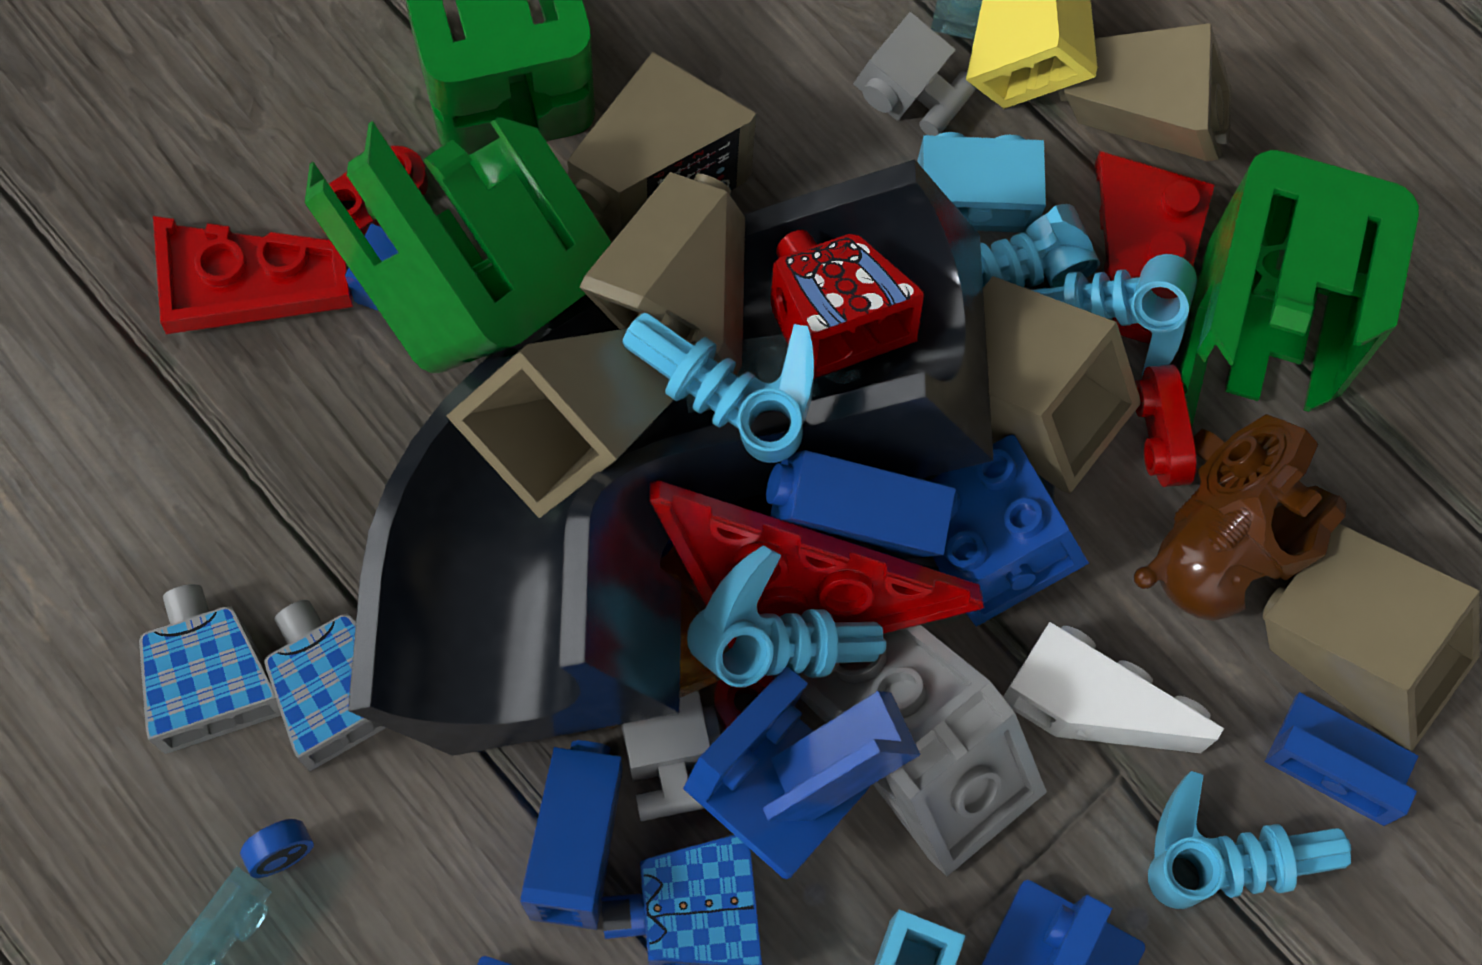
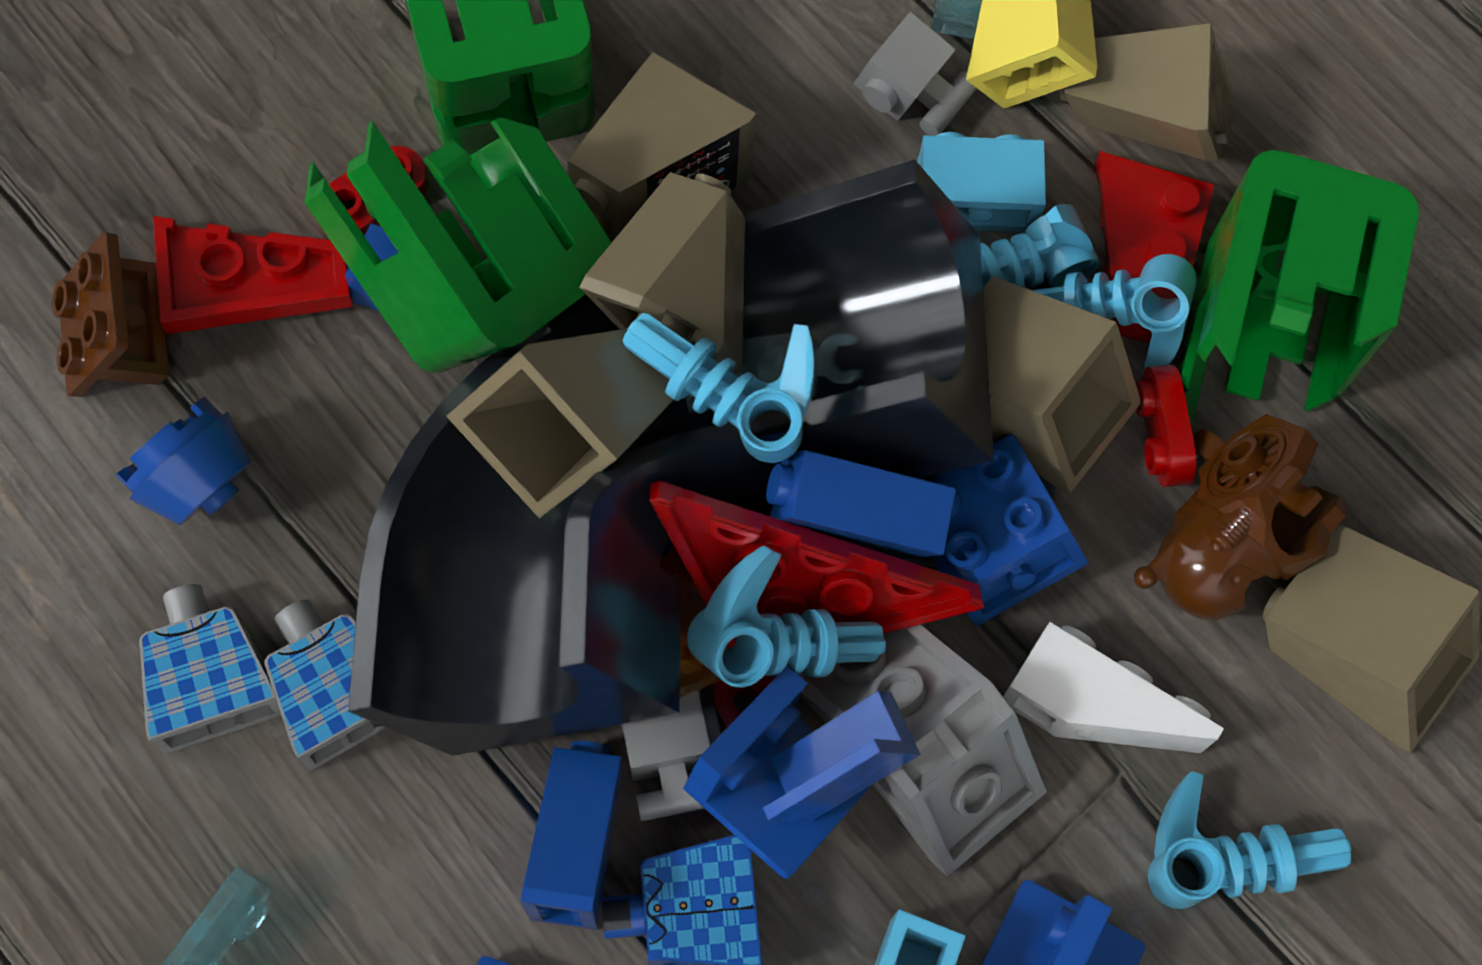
blue tile [240,819,314,878] -> none
red torso [771,230,924,379] -> none
blue panel [1264,692,1419,826] -> none
none -> reddish brown bracket [52,232,169,397]
none -> blue cone [116,397,251,525]

